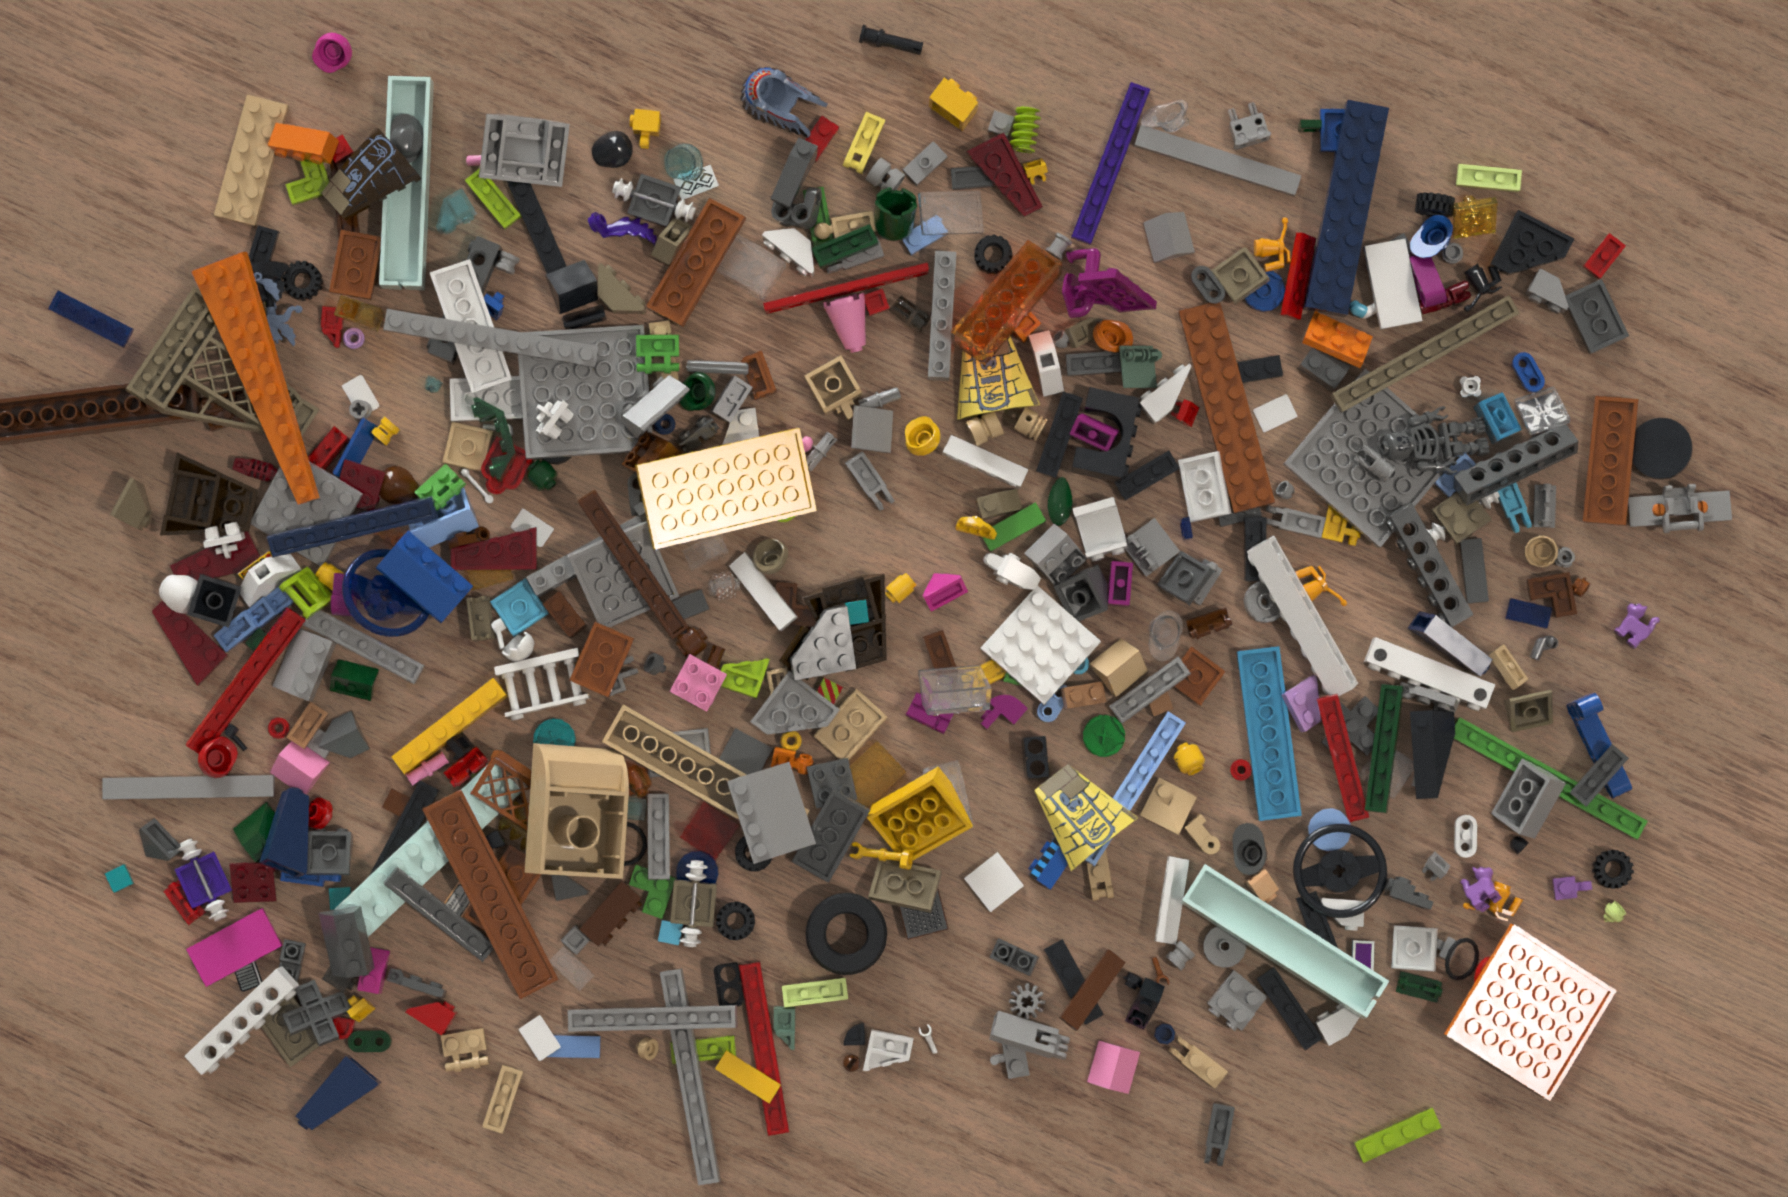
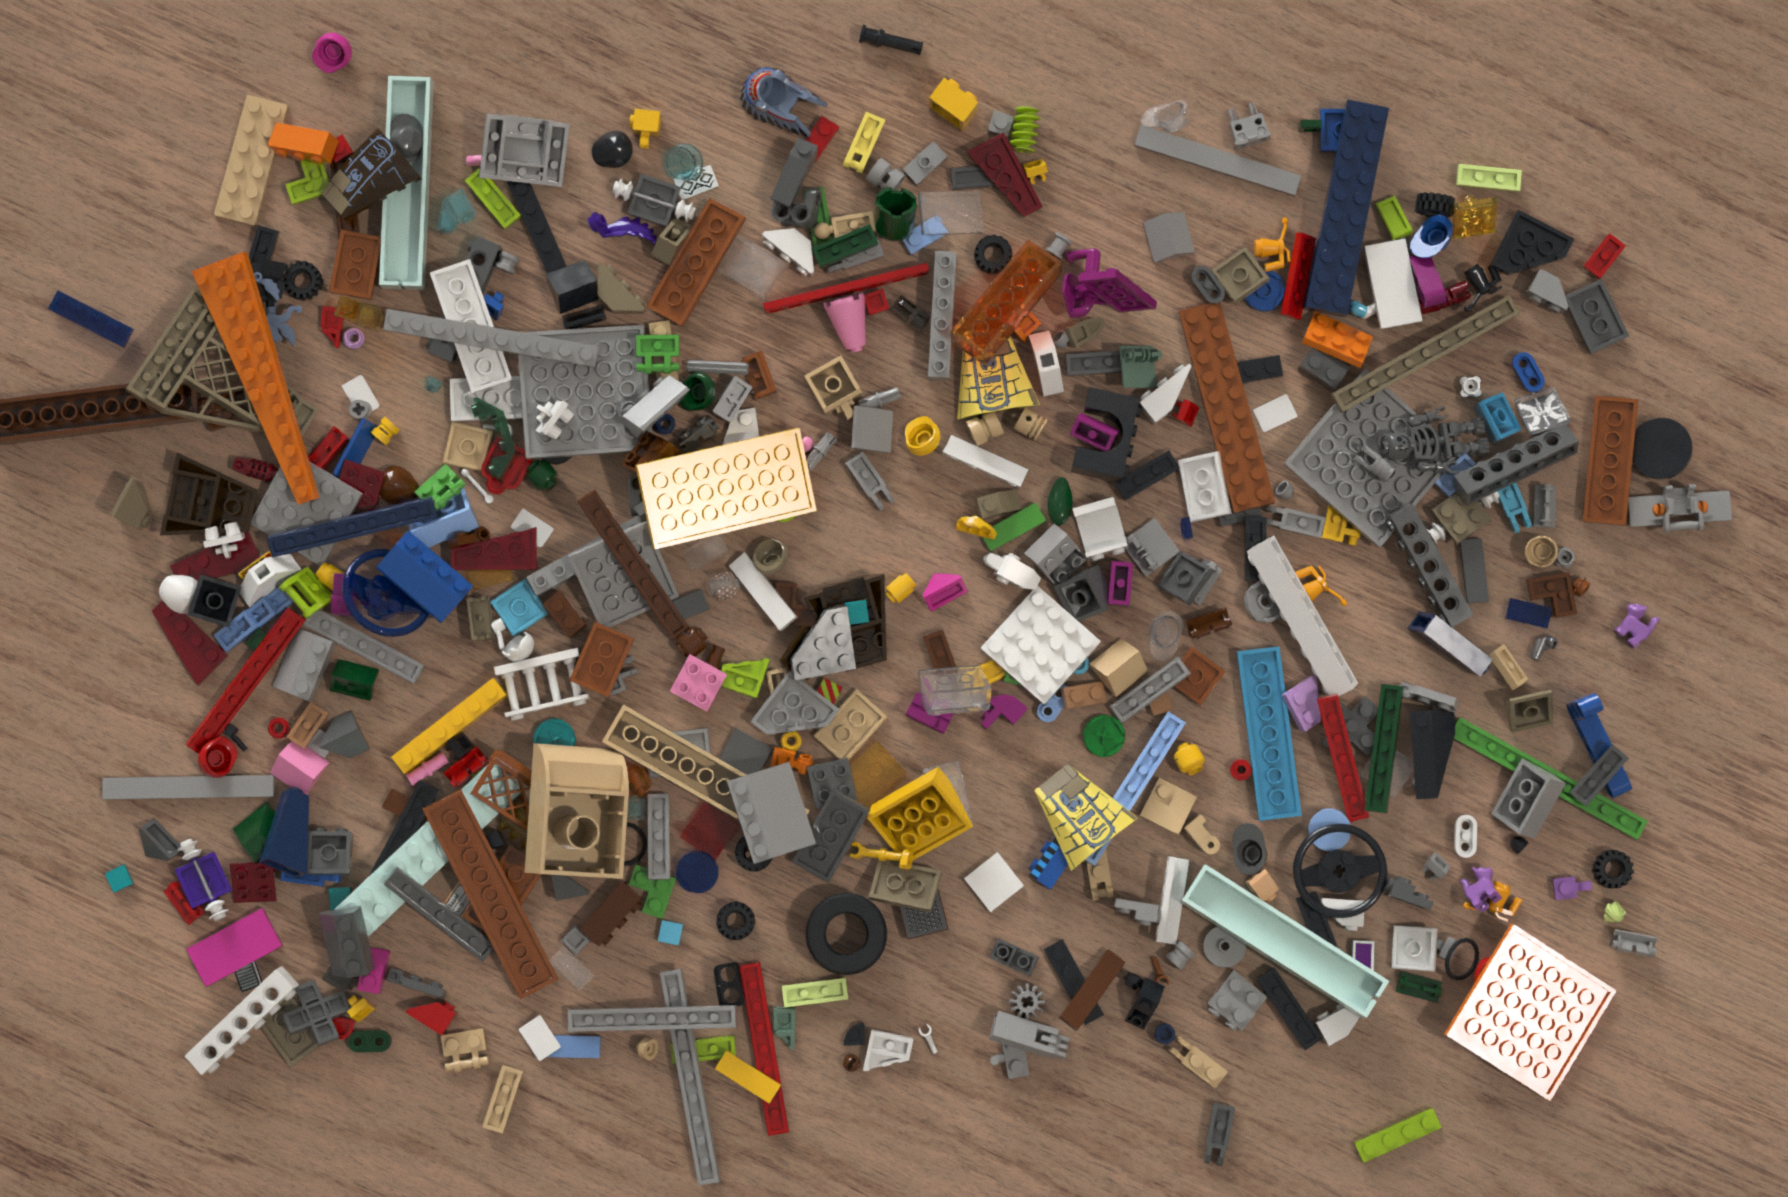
dark grey slope [279,939,306,983] -> none
dark blue slope [295,1055,382,1130] -> none
red plate [308,797,333,829] -> none
dark grey tile [644,653,666,676] -> none
dark tan plate [670,860,717,947] -> none
black piece [1021,736,1049,780] -> none
black plate [1036,391,1083,479] -> none
dark purple tile [1071,82,1150,245] -> none
bright pink slope [1087,1041,1140,1094] -> none
orange hat [1093,320,1133,352] -> none
white piece [1364,637,1495,711] -> none
light grey plate [1442,243,1463,264] -> none
none -> light grey plate [1112,898,1162,926]
none -> lime tile [1375,195,1413,241]
none -> light grey hinge [1609,929,1658,958]

